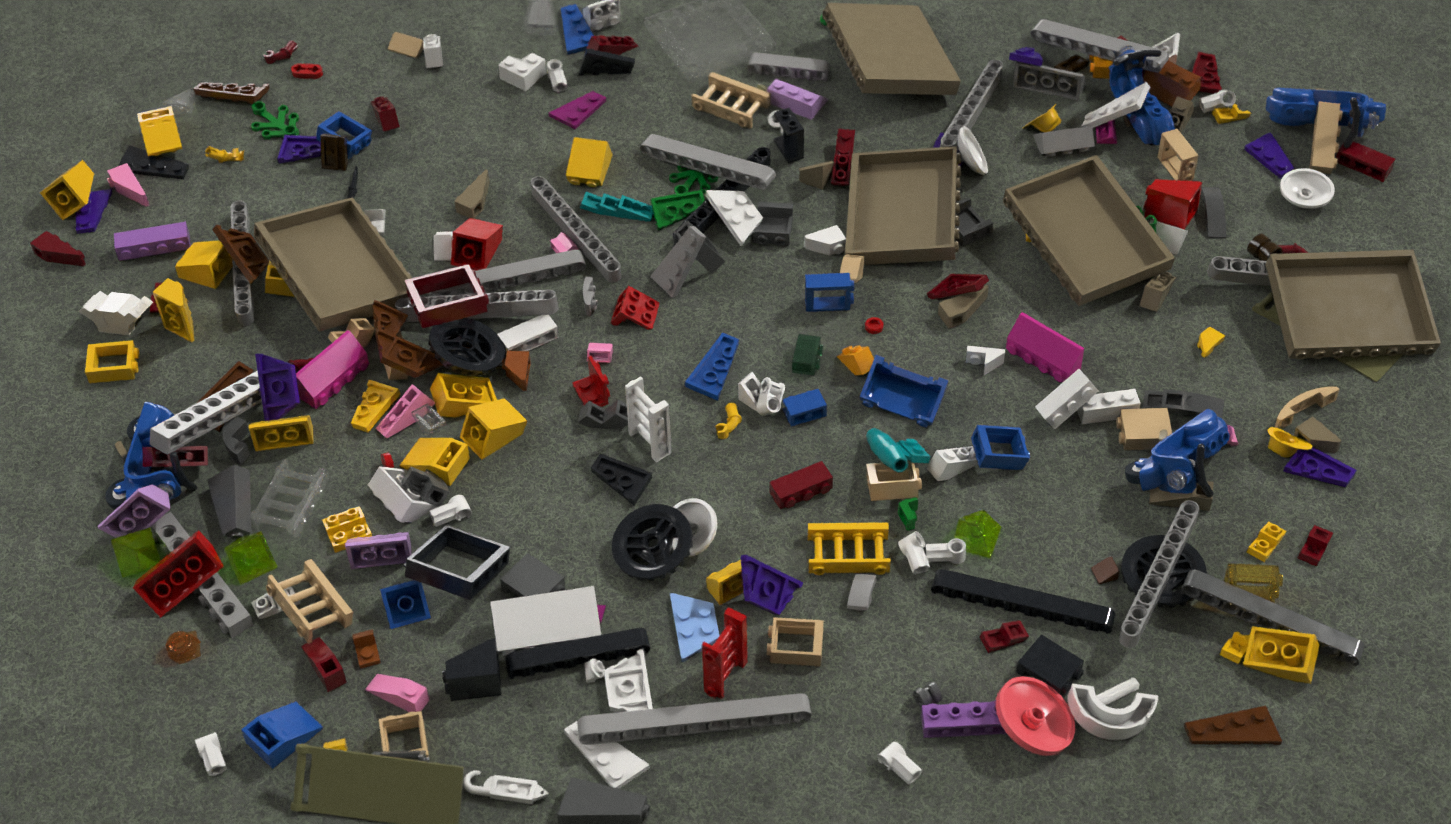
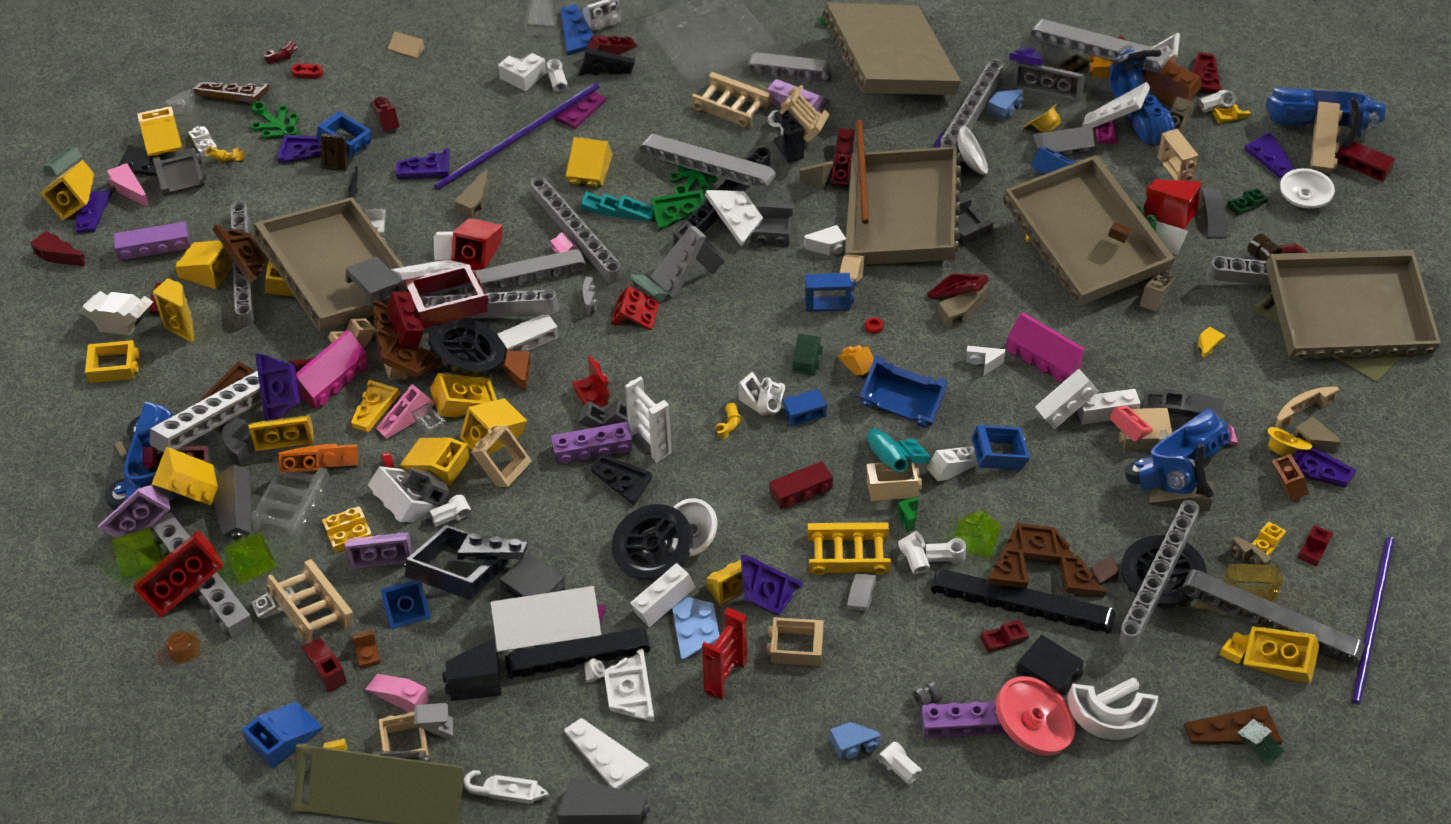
white piece [195,732,227,776] -> none
white slope [423,34,443,68] -> none
light grey beam [577,694,812,745] -> none
bright pink piece [587,343,613,363] -> none
blue wing [685,332,739,401] -> none
none -> sand green slope [44,147,82,175]
none -> yellow slope [152,447,218,506]
none -> dark grey panel [153,149,207,195]
none -> white slope [188,126,217,157]
none -> orange slope [279,443,358,473]
none -> dark grey panel [345,256,402,307]
none -> dark red brick [387,291,424,347]
none -> white wing [390,259,471,282]
none -> dark purple wing [396,148,450,179]
none -> light grey slope [414,703,453,738]
none -> dark purple piece [434,83,600,190]
none -> wing [457,533,528,560]
none -> tan window [471,425,532,487]
none -> medium lavender brick [551,422,633,464]
none -> sand green slope [630,275,668,303]
none -> white brick [630,563,696,627]
none -> tan fence [779,85,829,142]
none -> medium blue slope [830,722,881,760]
none -> dark orange piece [856,120,869,224]
none -> medium blue slope [987,89,1024,121]
none -> reddish brown wing [987,523,1107,597]
none -> blue brick [1031,147,1075,175]
none -> reddish brown slope [1108,222,1131,243]
none -> coral slope [1109,406,1153,442]
none -> dark green slope [1227,188,1268,216]
none -> dark tan slope [1230,536,1272,573]
none -> clear green slope [1237,719,1284,766]
none -> dark orange slope [1272,453,1309,501]
none -> dark purple piece [1352,537,1394,705]

